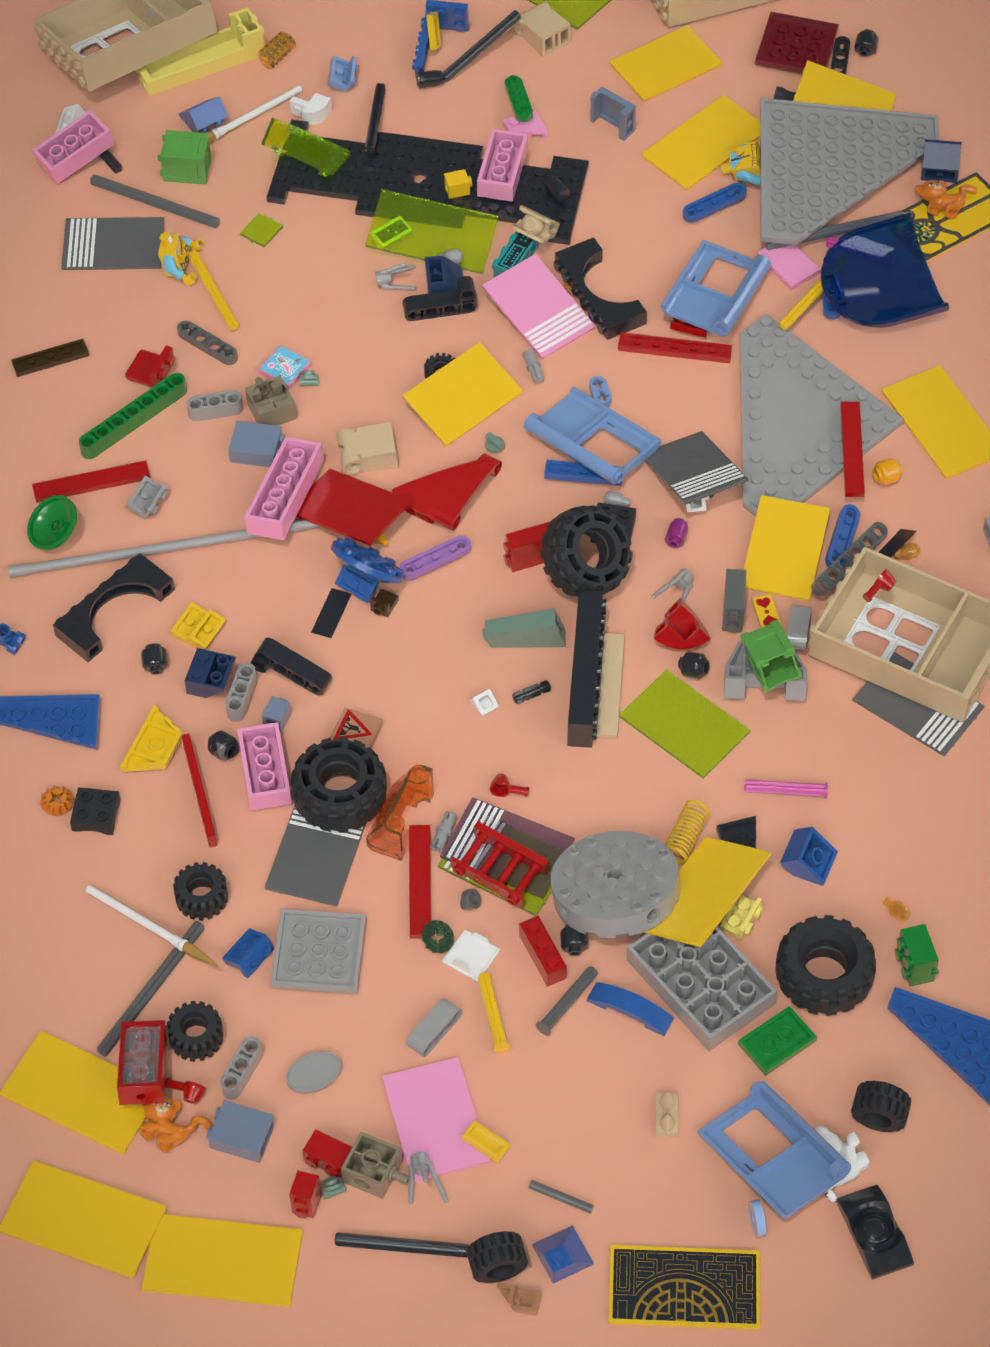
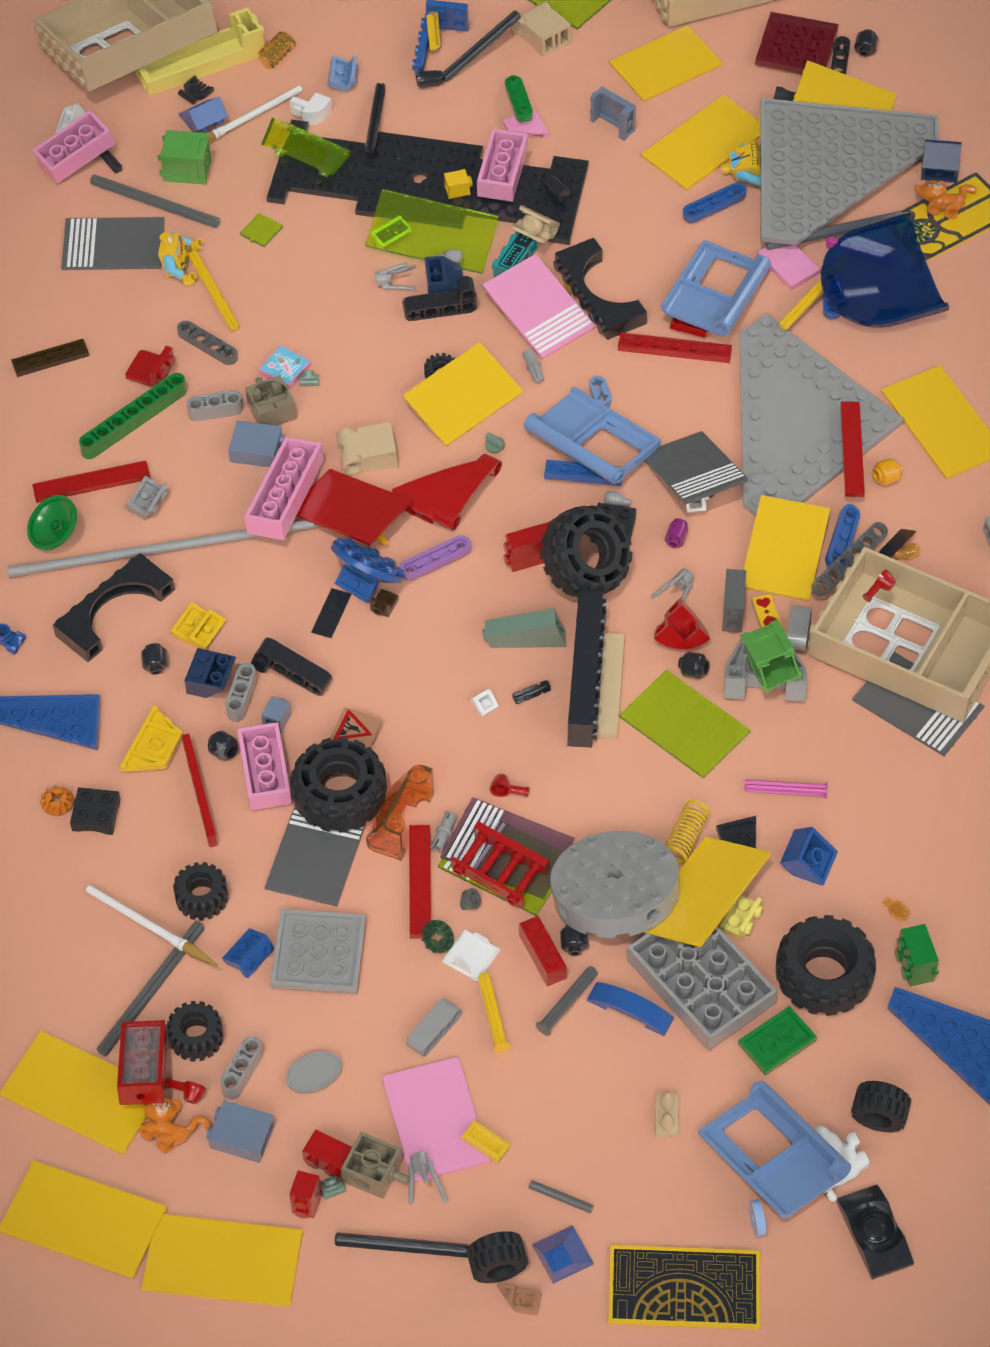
none -> black piece [178,75,214,104]

